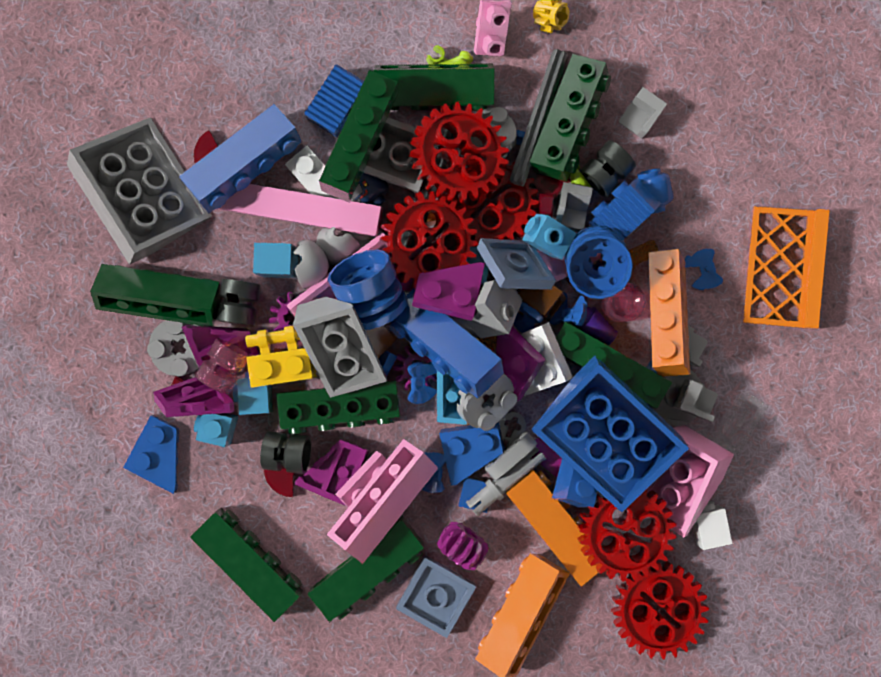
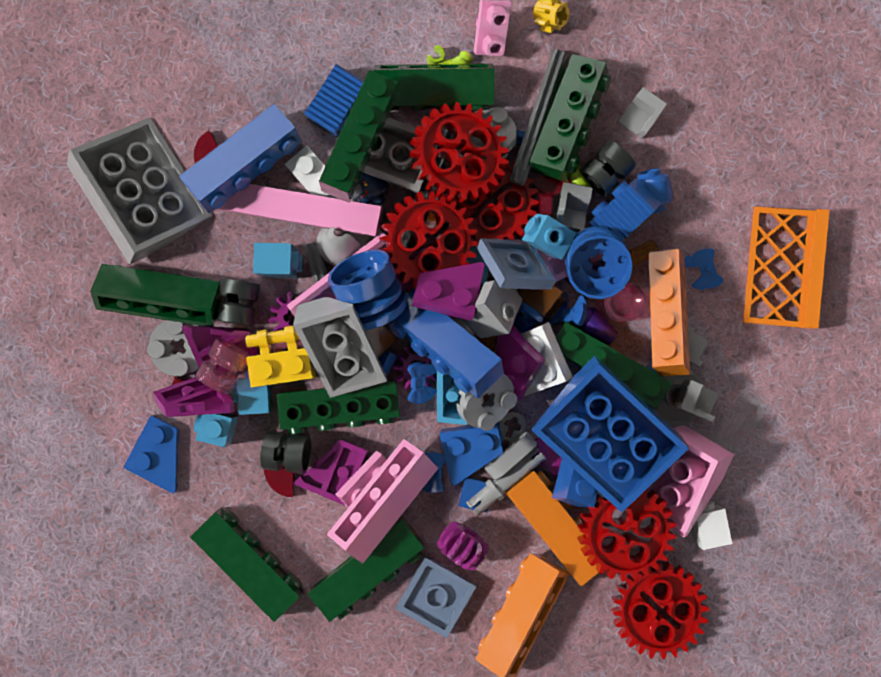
light grey hair [294,239,329,289] -> none

